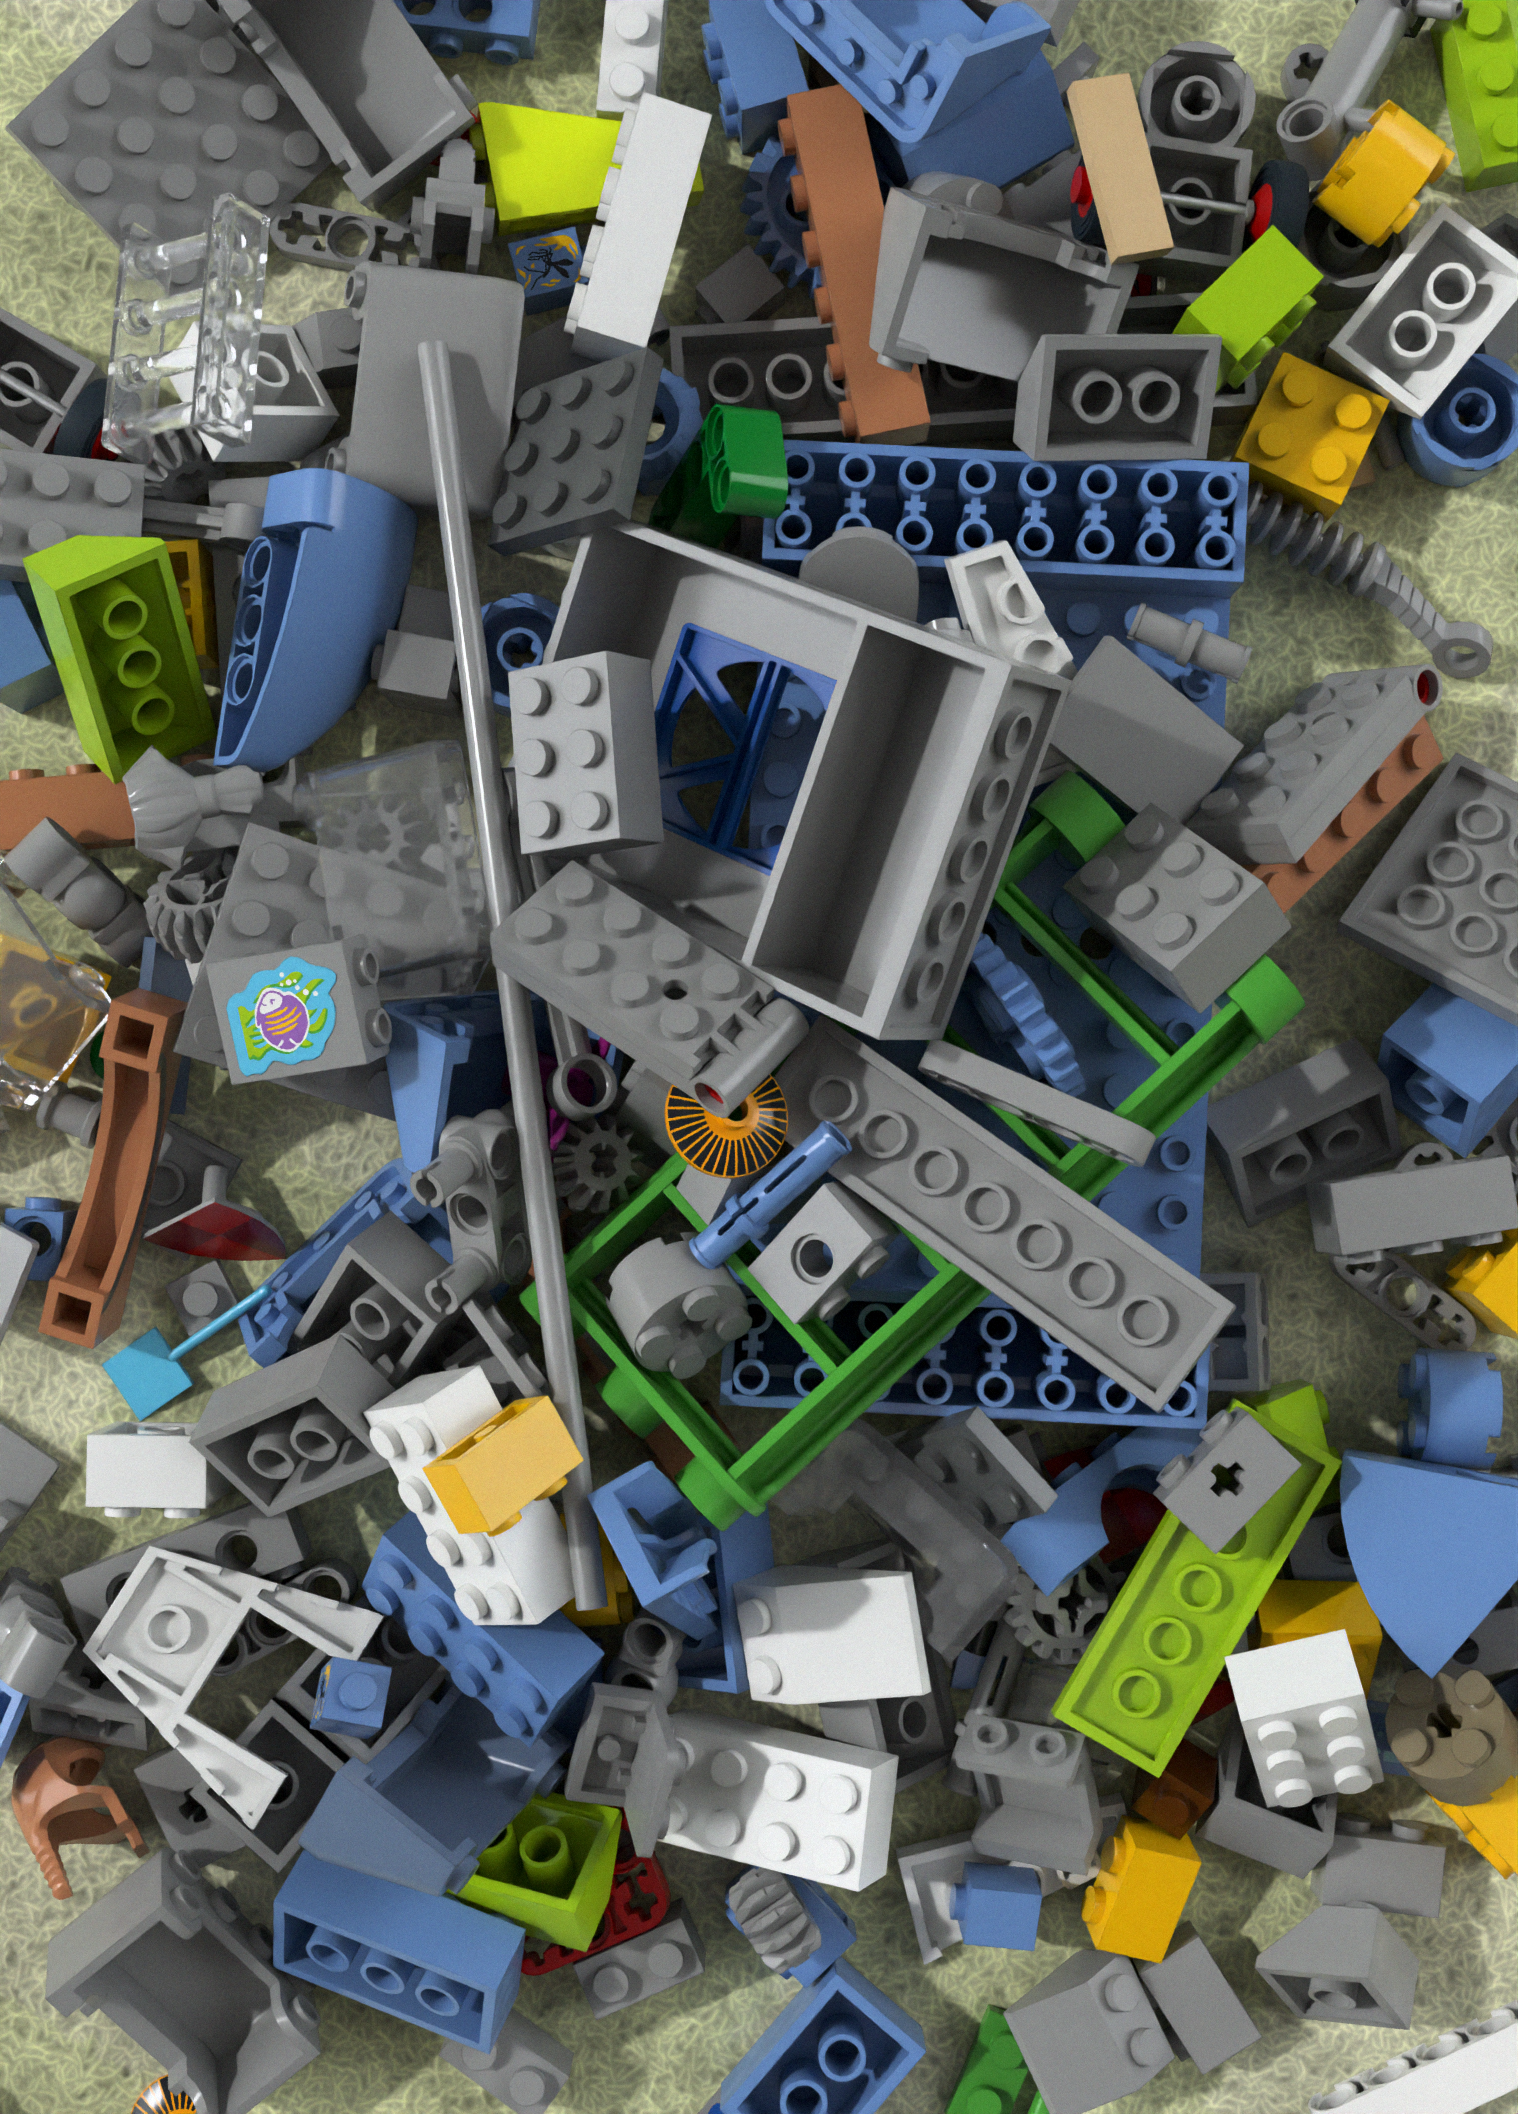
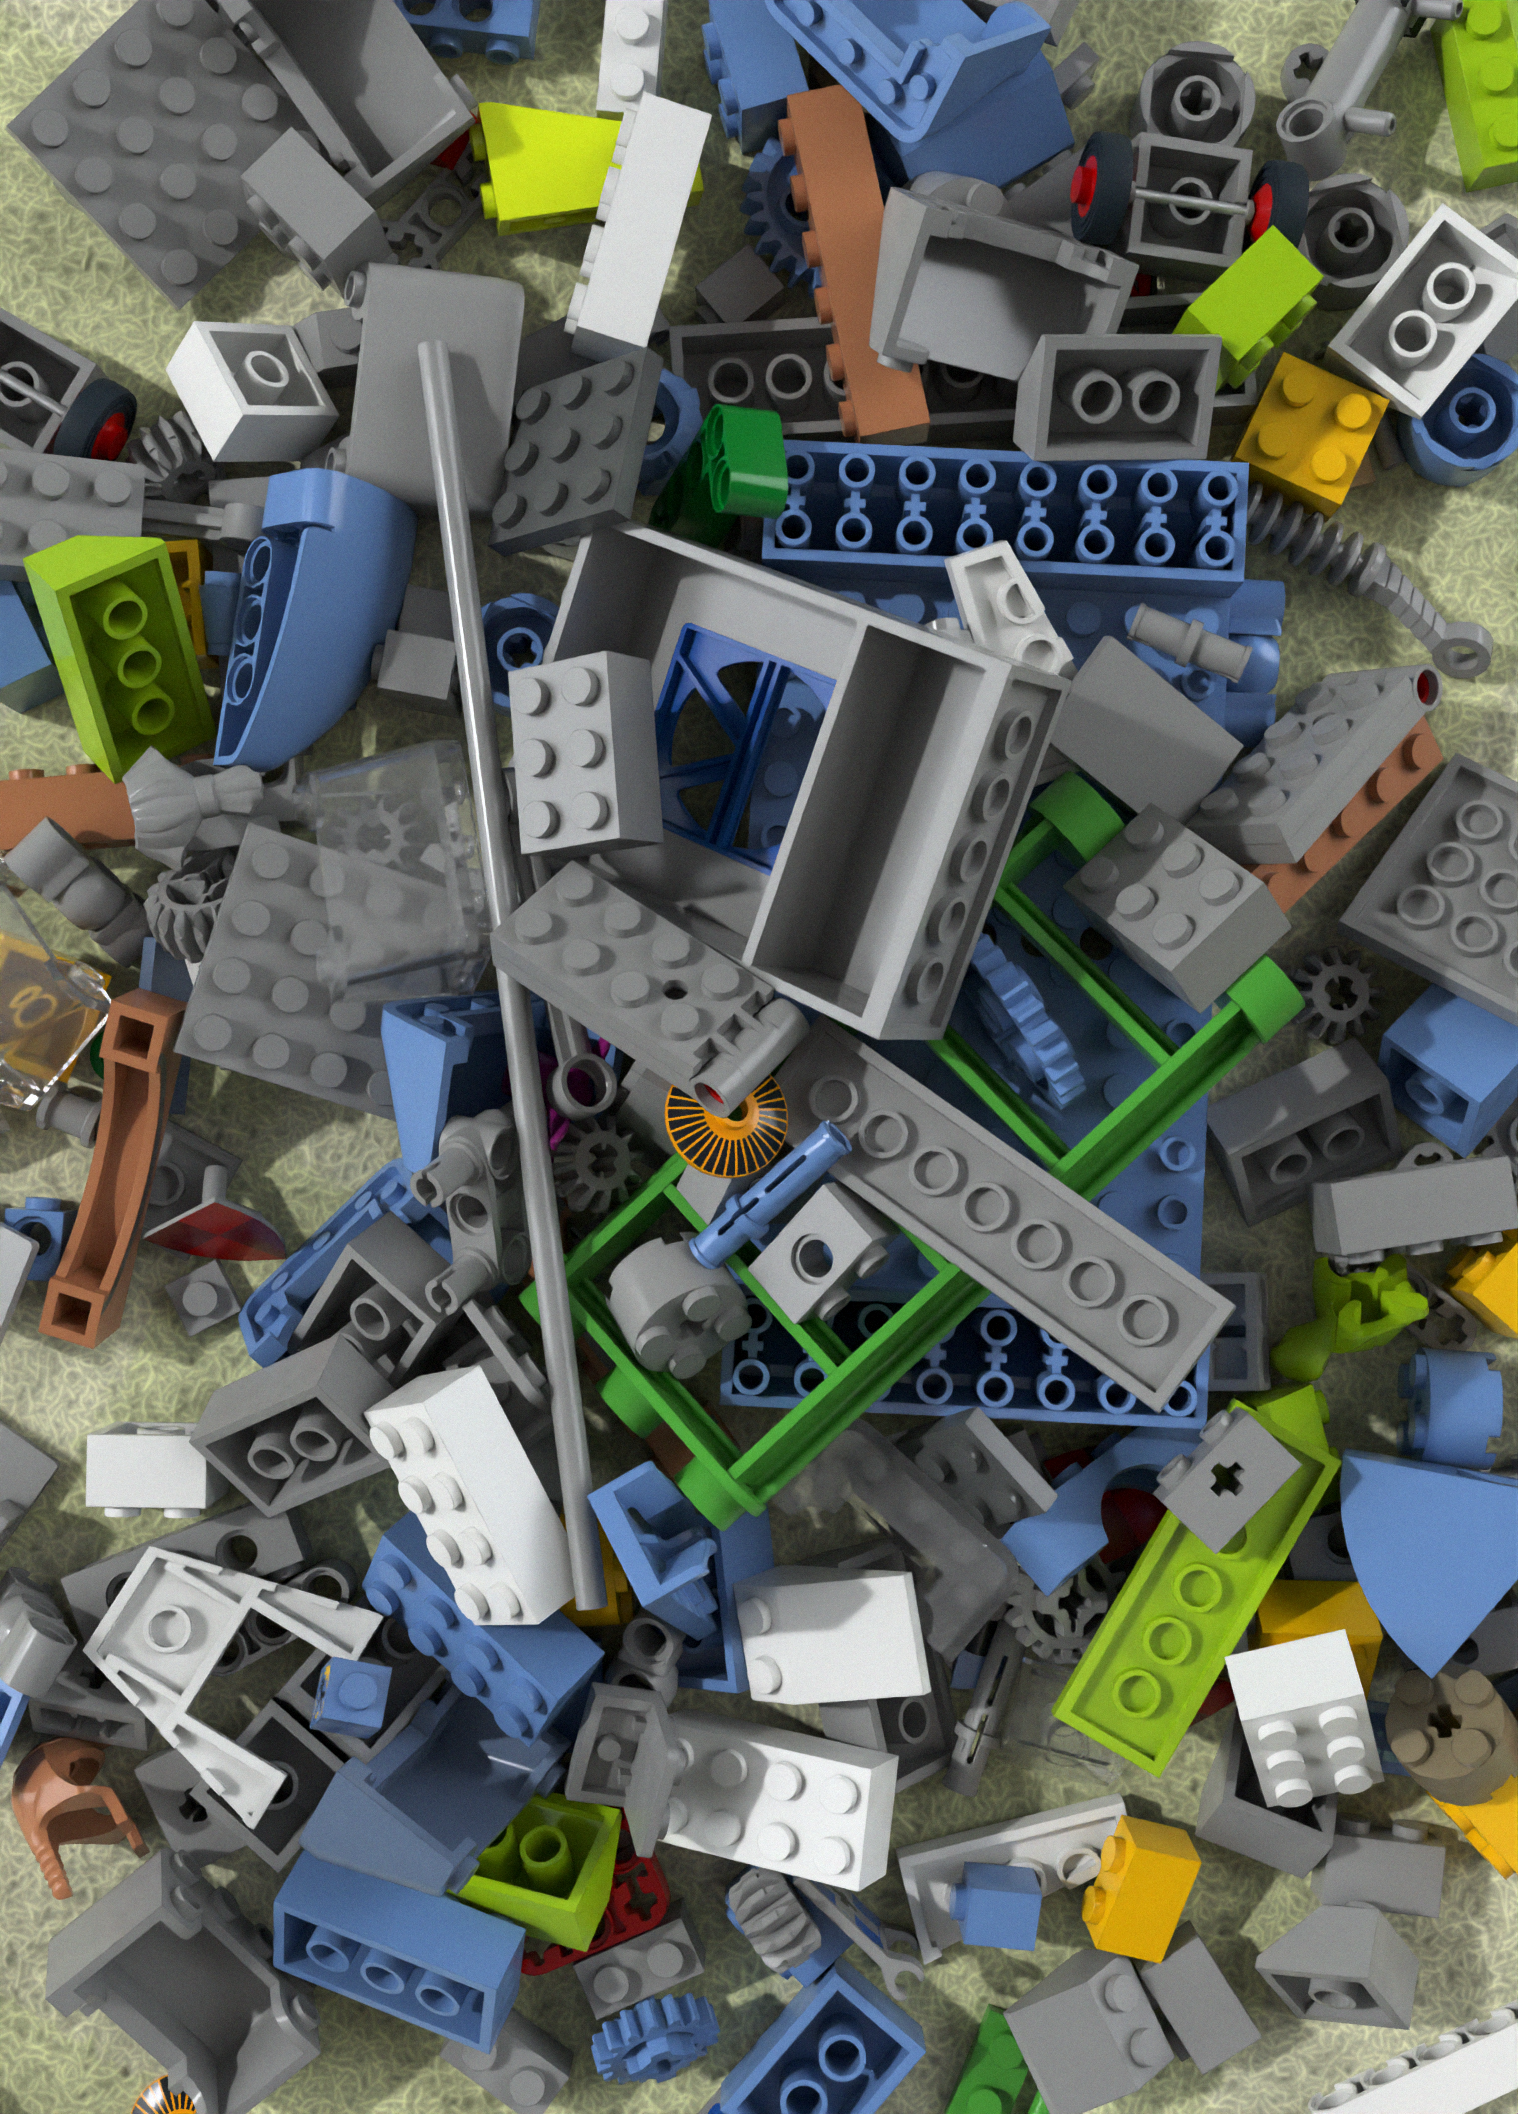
clear fence [101,192,270,465] -> none
medium azure piece [102,1285,272,1421] -> none
panel [206,934,392,1085] -> none
light grey hinge [410,137,495,275] -> none
yellow brick [422,1395,584,1537] -> none
medium blue brick [508,226,590,316] -> none
light grey tile [799,527,919,623] -> none
light grey beam [918,1039,1156,1168] -> none
light grey panel [955,1713,1103,1876] -> none
tan tile [1066,73,1174,265] -> none
reddish brown brick [1131,1738,1218,1840] -> none
yellow brick [1312,99,1455,248] -> none
none -> medium blue cone [198,571,242,656]
none -> light grey brick [241,126,392,299]
none -> medium blue gear [591,1993,720,2085]
none -> light grey flag [793,1876,925,2002]
none -> medium blue piece [1224,579,1285,748]
none -> lime animal [1270,1253,1429,1383]
none -> light grey gear [1288,945,1386,1044]

